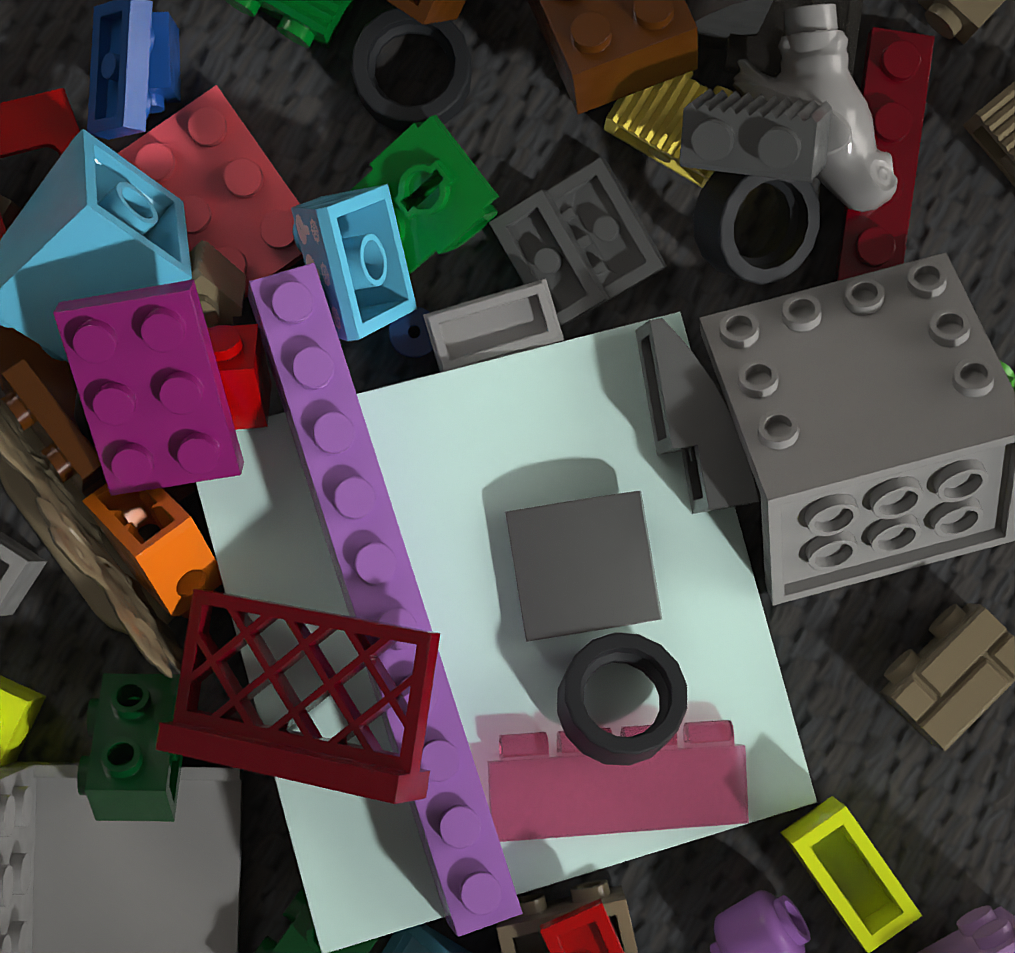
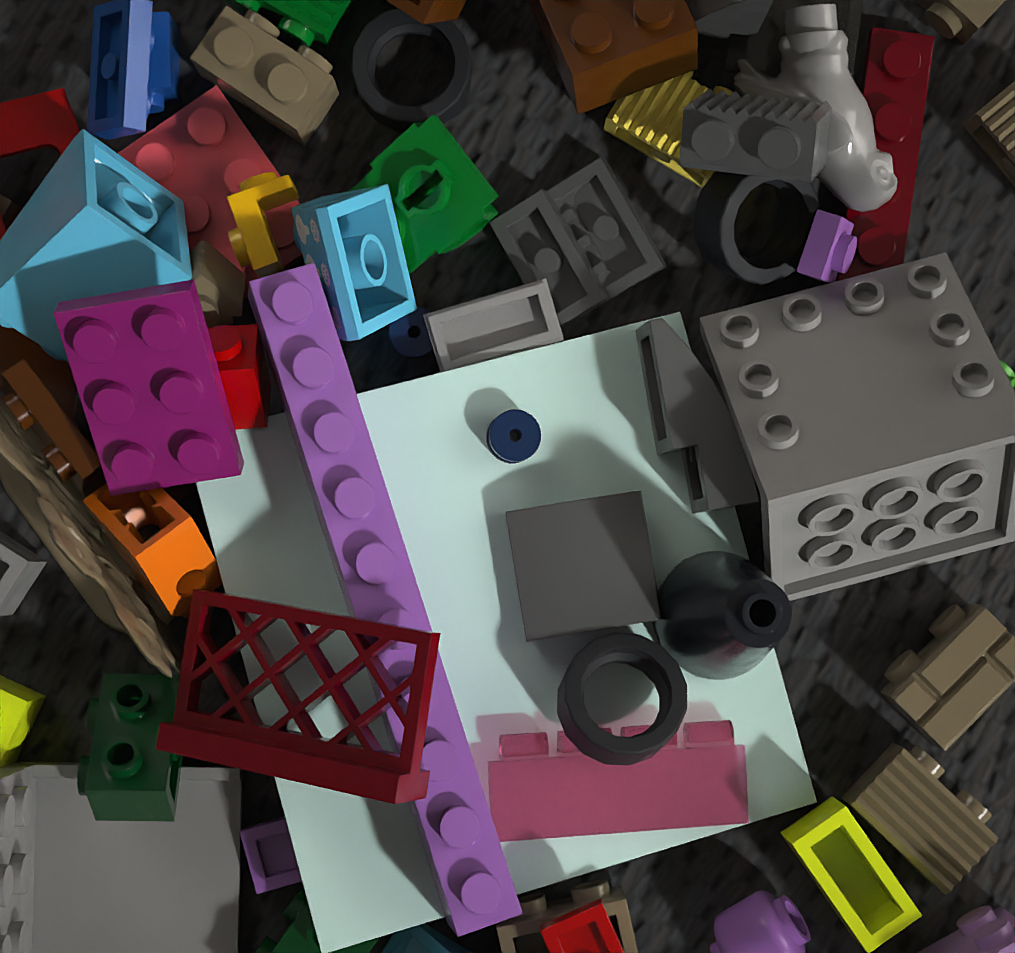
none -> dark tan brick [190,5,340,146]
none -> yellow bracket [227,172,299,278]
none -> medium lavender plate [240,816,302,894]
none -> dark blue piece [486,409,541,464]
none -> black cone [652,551,792,680]
none -> medium lavender plate [796,209,857,284]
none -> dark tan brick [841,743,999,895]

